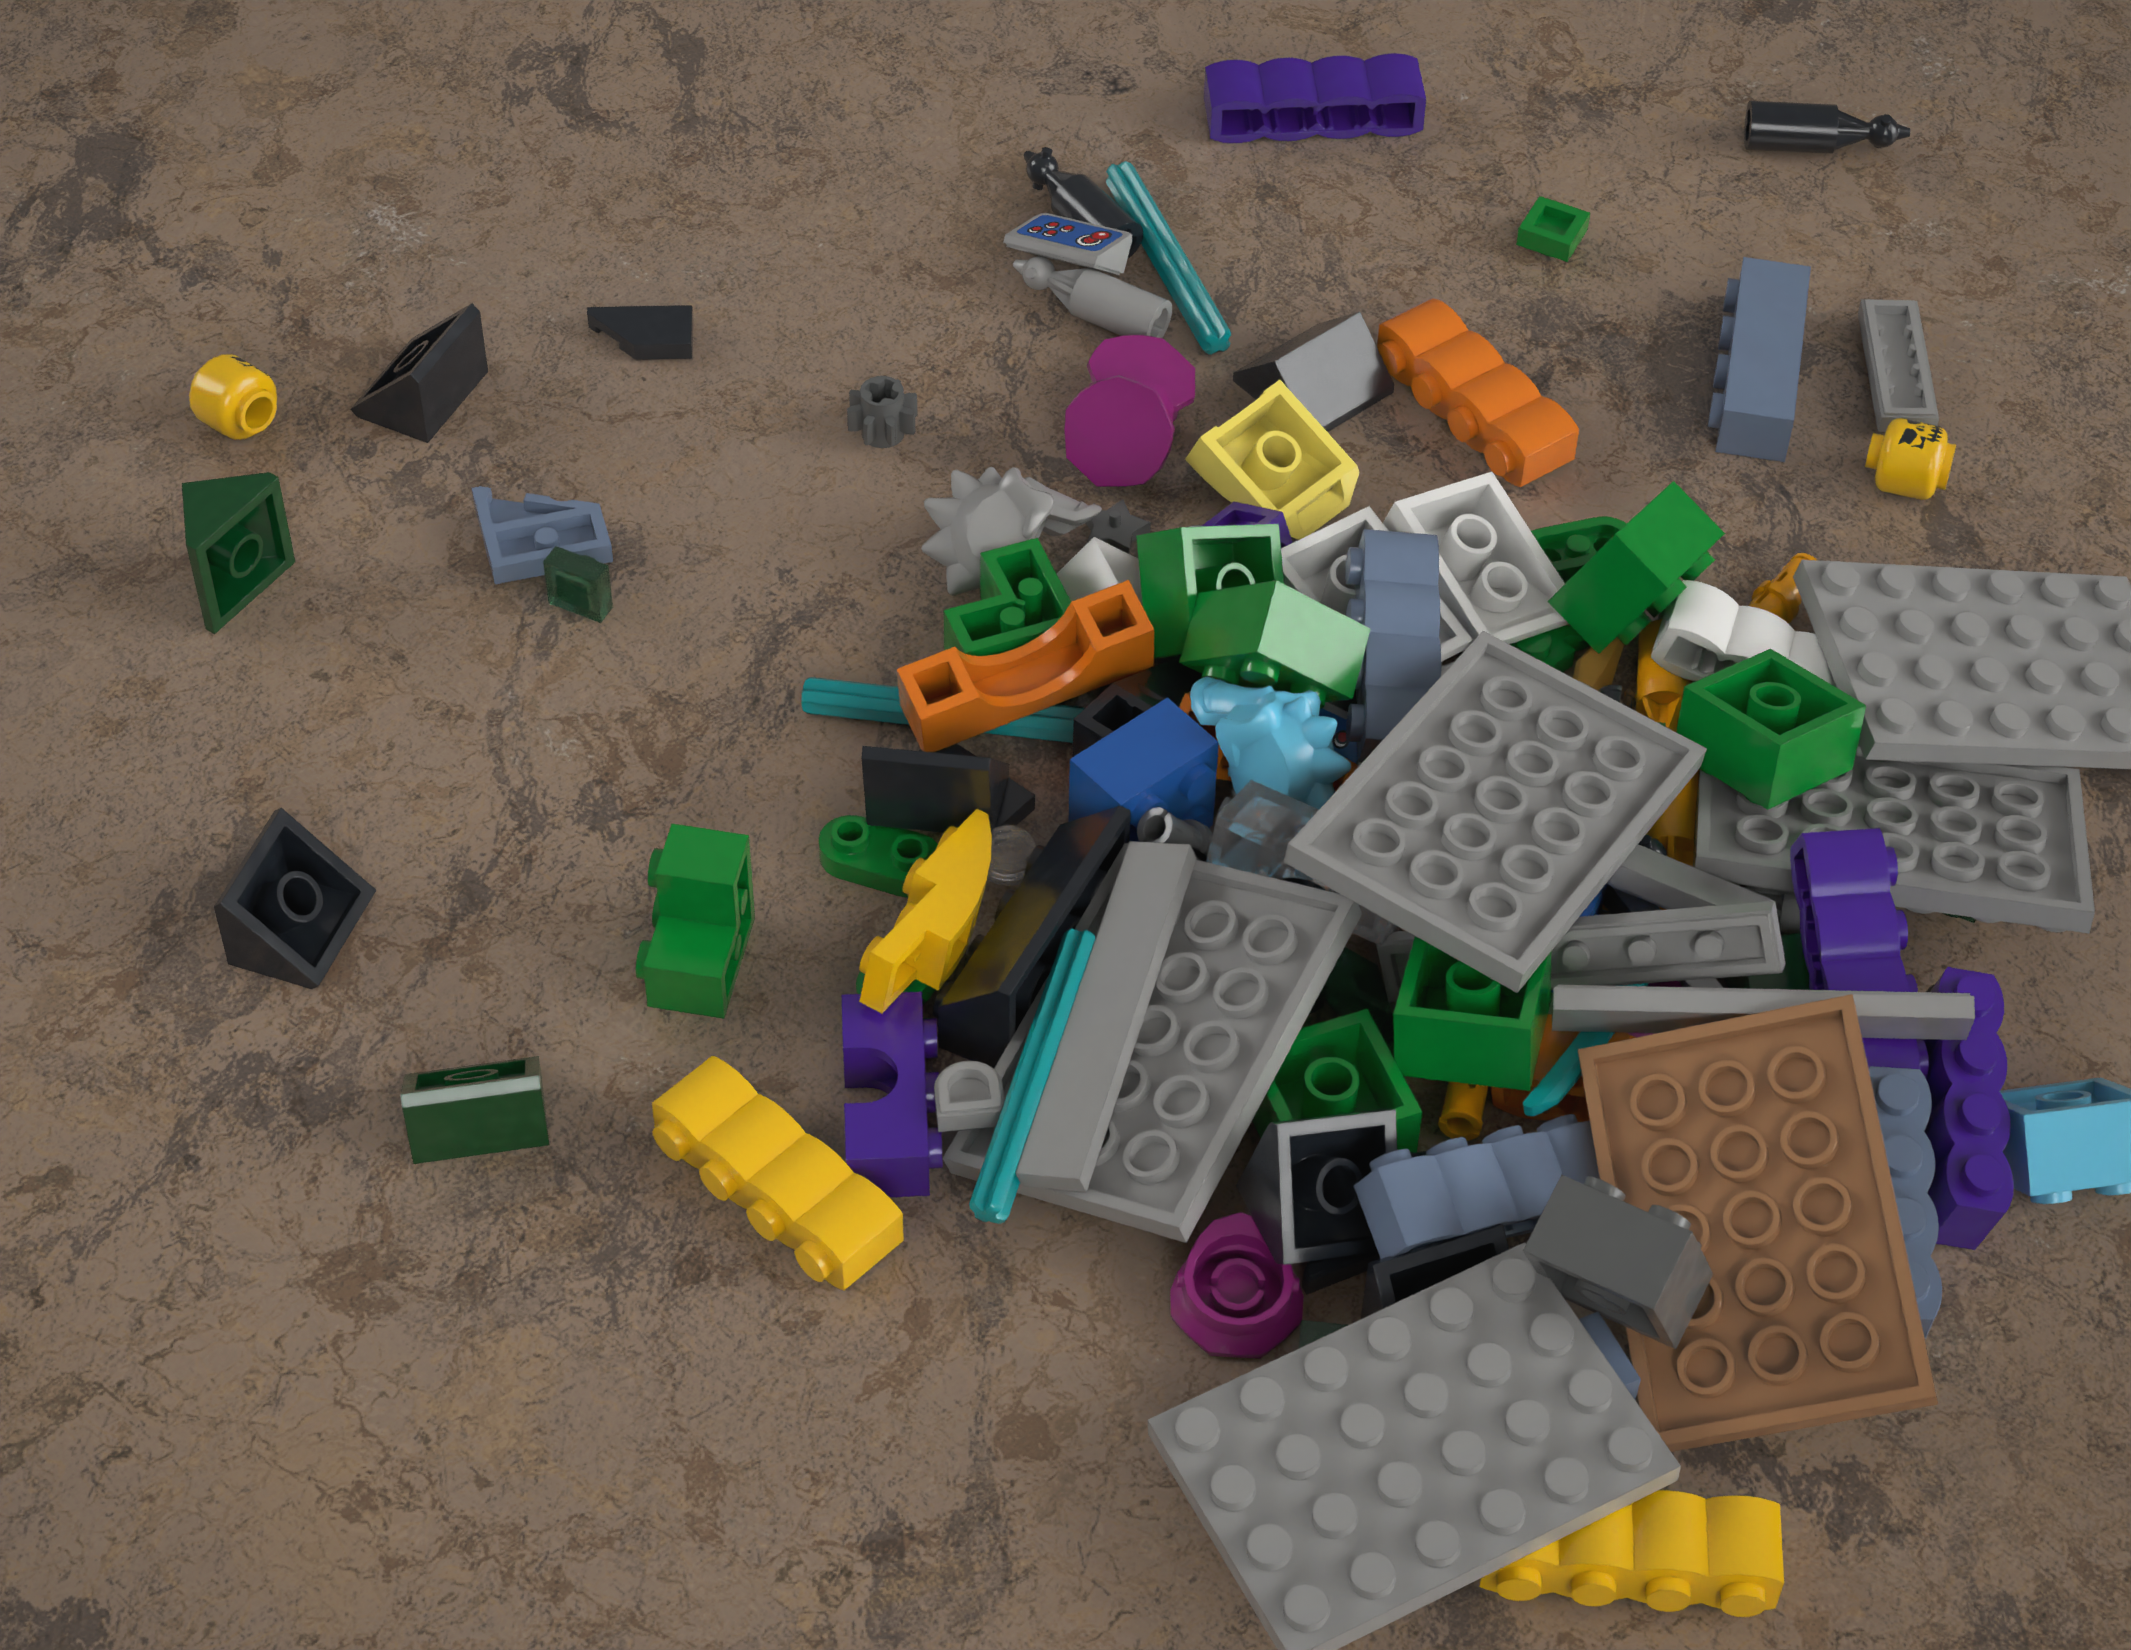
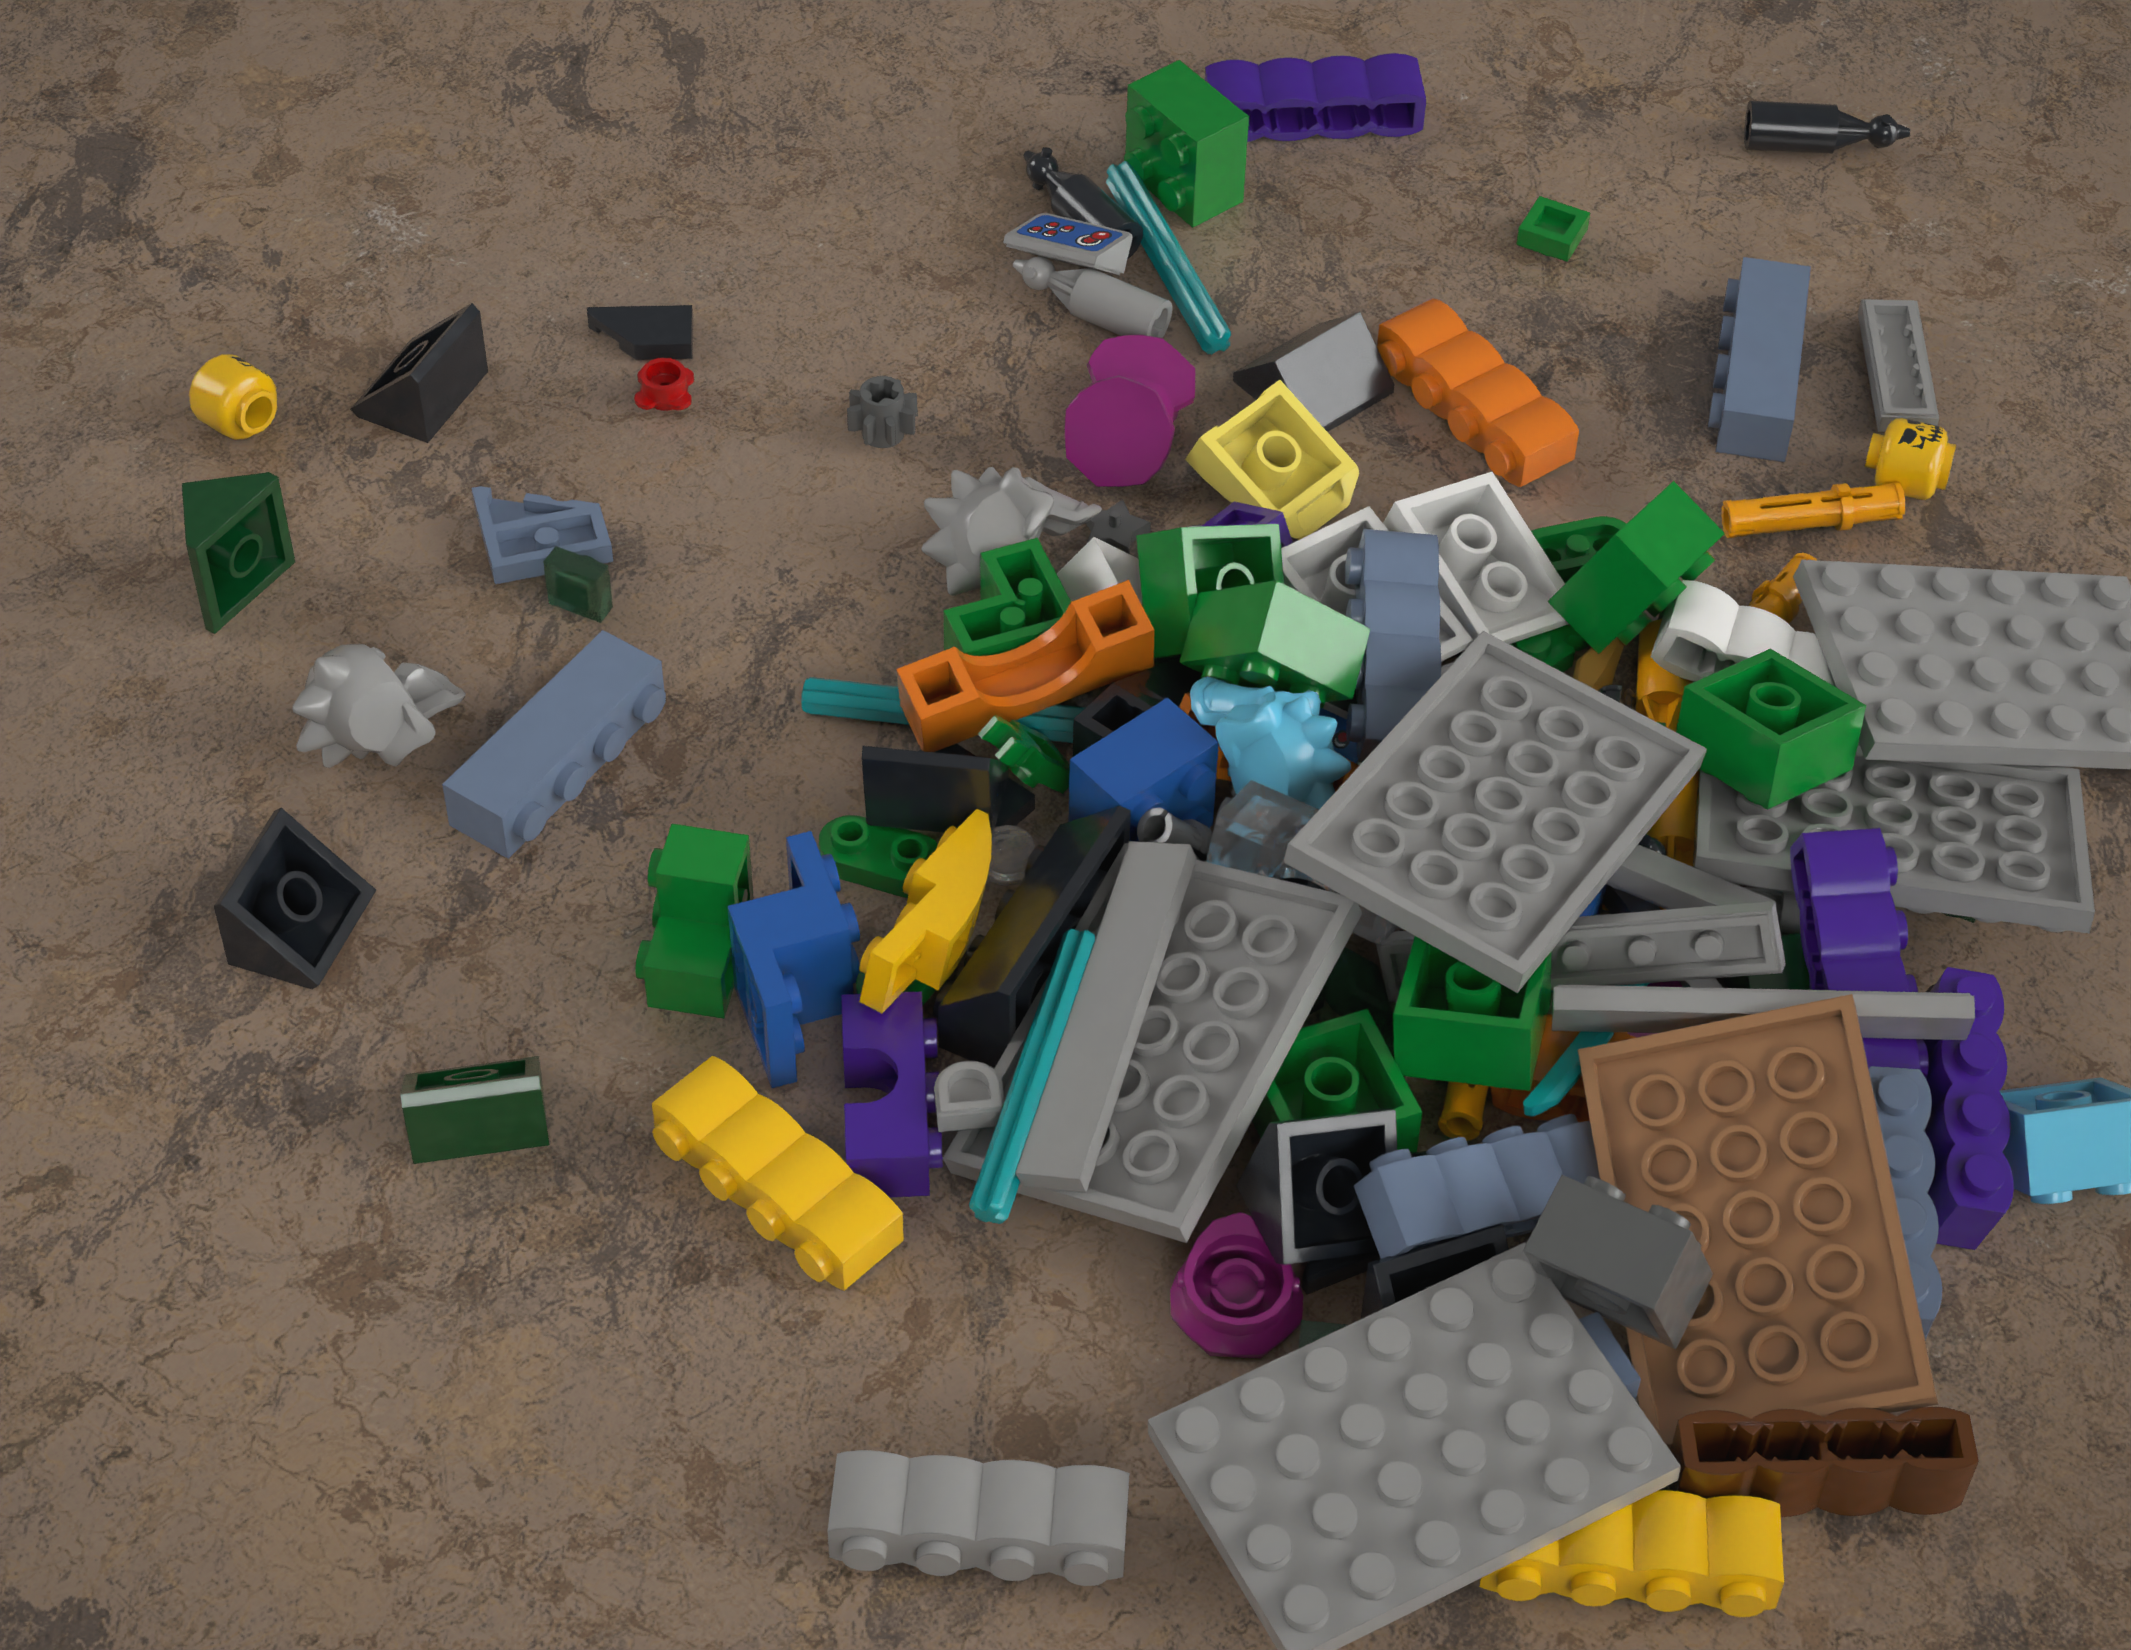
none -> light grey head [292,644,466,768]
none -> sand blue brick [442,630,666,859]
none -> red plate [634,358,694,411]
none -> blue bracket [728,831,861,1088]
none -> light grey brick [827,1450,1130,1586]
none -> green plate [978,715,1070,794]
none -> green brick [1124,60,1249,228]
none -> reddish brown brick [1669,1407,1979,1517]
none -> light orange pin [1721,482,1905,538]

